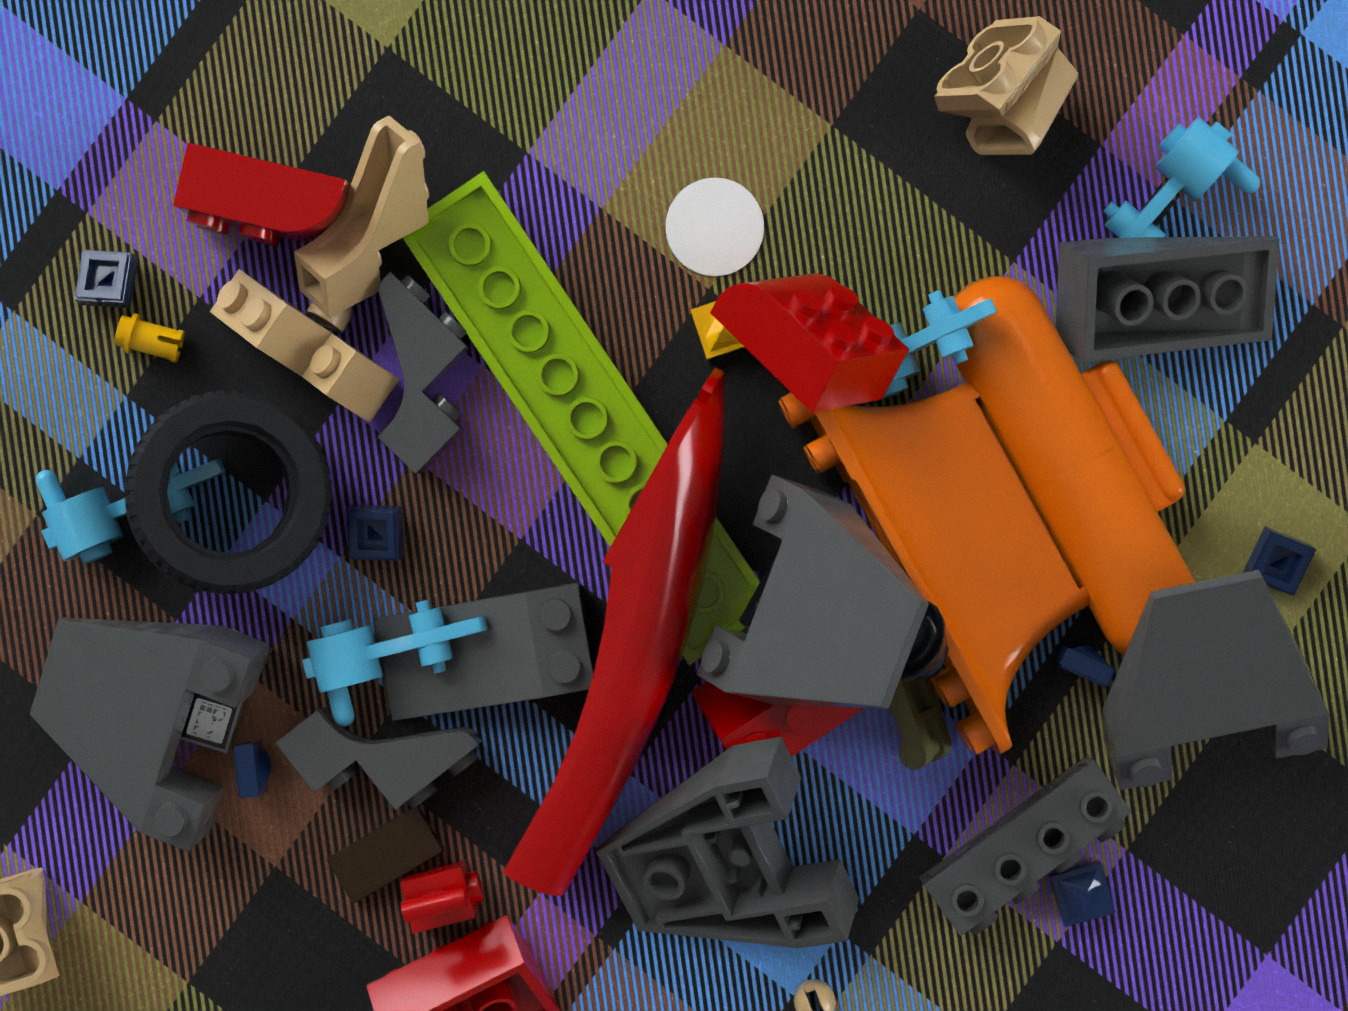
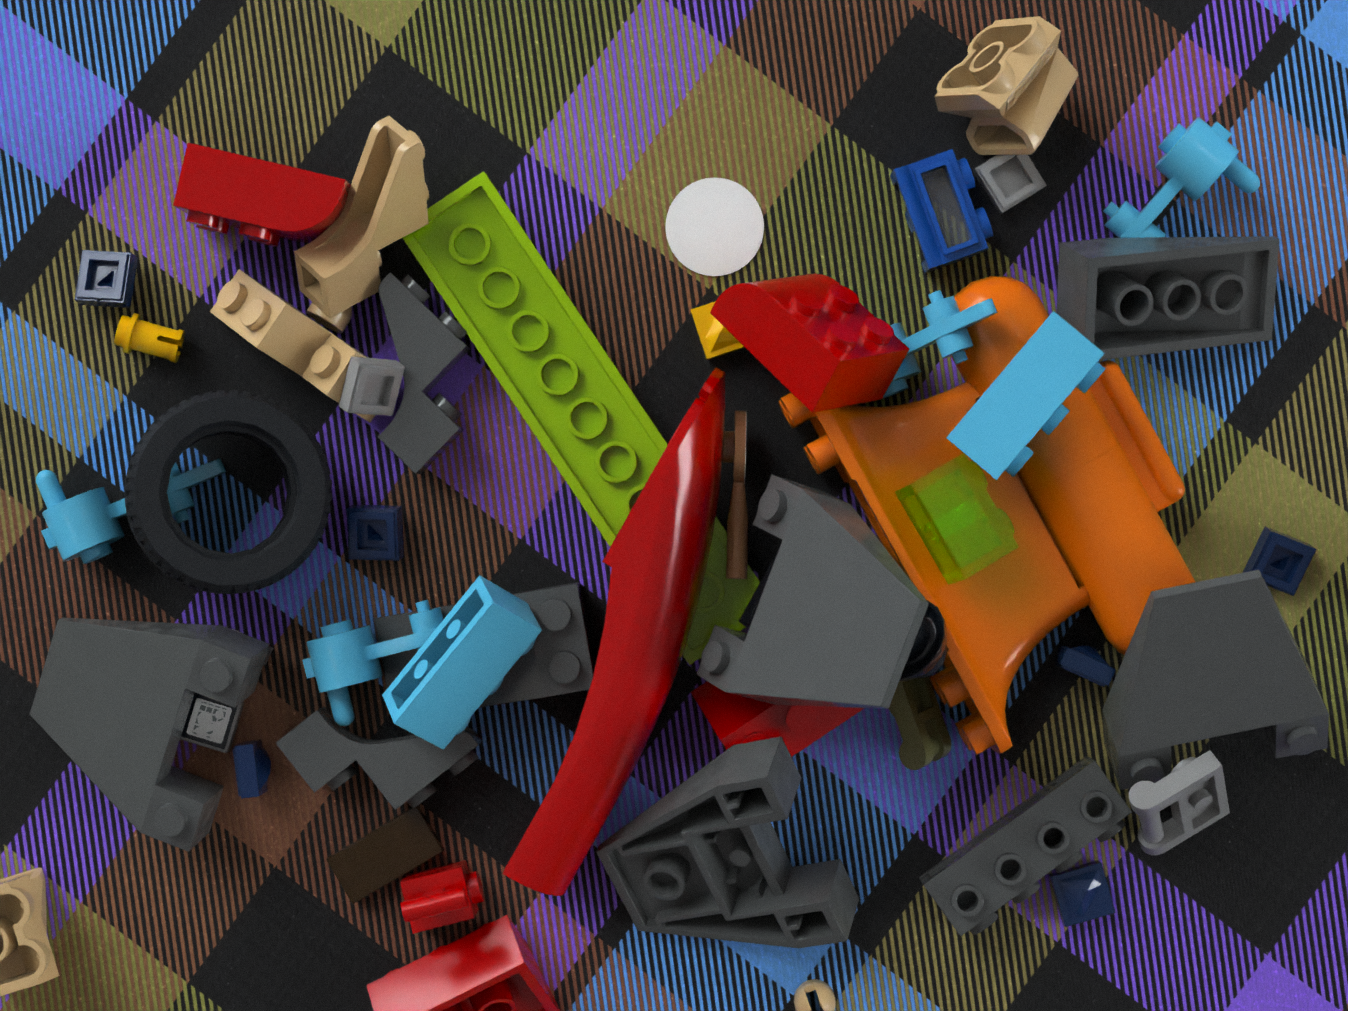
none -> light grey tile [339,356,405,416]
none -> medium azure brick [382,575,542,750]
none -> medium nougat piece [723,410,748,579]
none -> blue window [890,149,993,273]
none -> clear neon green brick [895,453,1019,585]
none -> medium azure brick [946,311,1106,480]
none -> light grey tile [973,155,1047,215]
none -> light grey plate [1129,750,1230,855]

